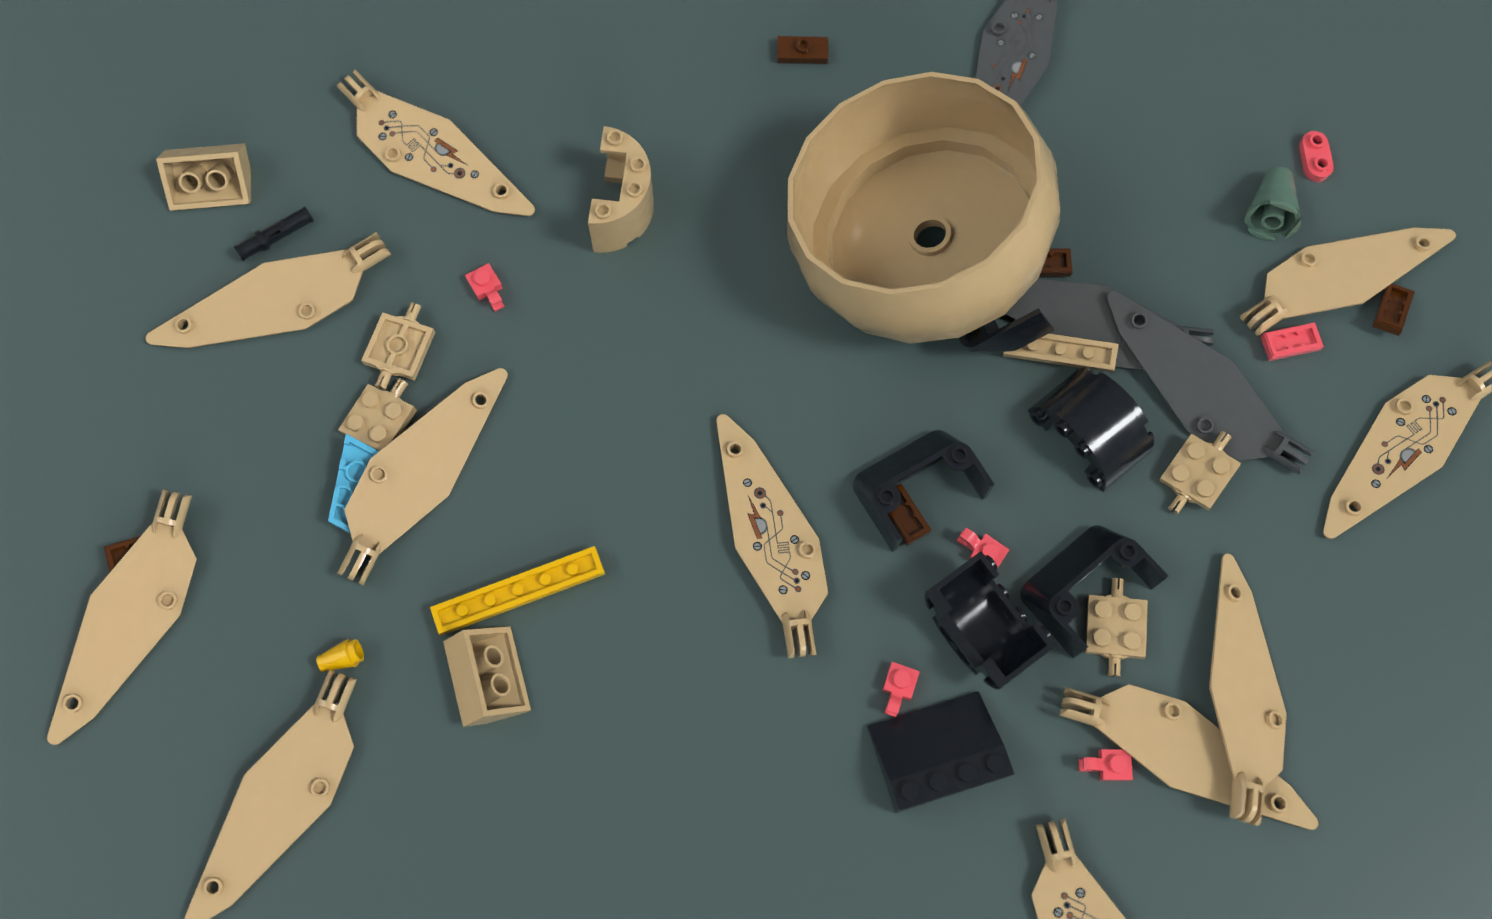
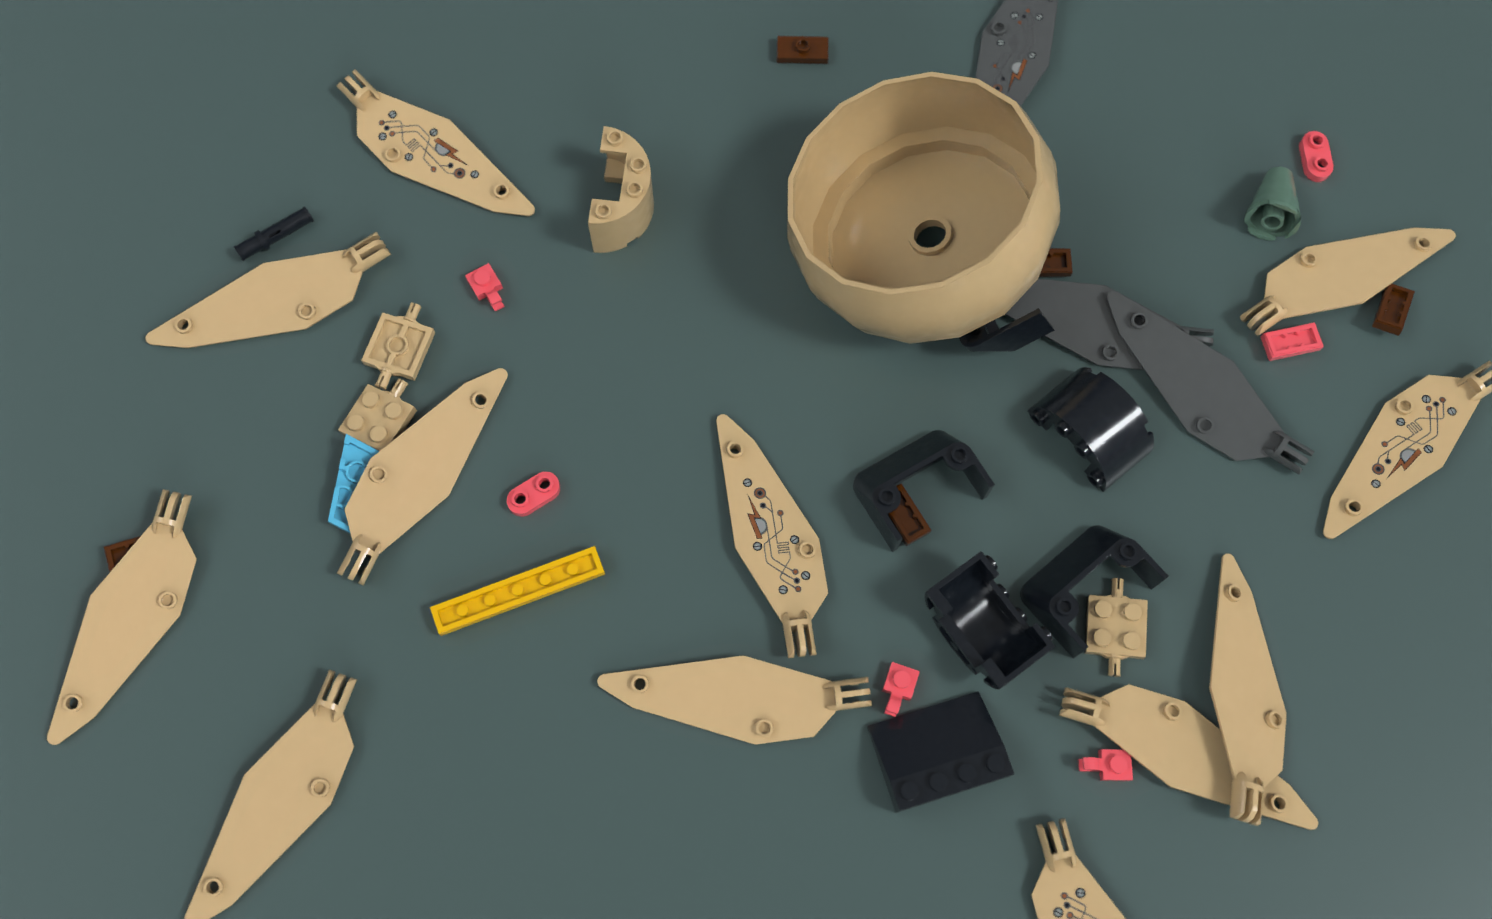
tan slope [156,143,251,211] -> none
yellow cone [316,639,364,672] -> none
tan slope [443,626,531,727] -> none
coral plate [956,528,1009,567] -> none
tan plate [1003,334,1119,373] -> none
tan plate [1160,431,1241,514] -> none
none -> coral plate [507,472,560,517]
none -> tan wing [597,656,872,744]

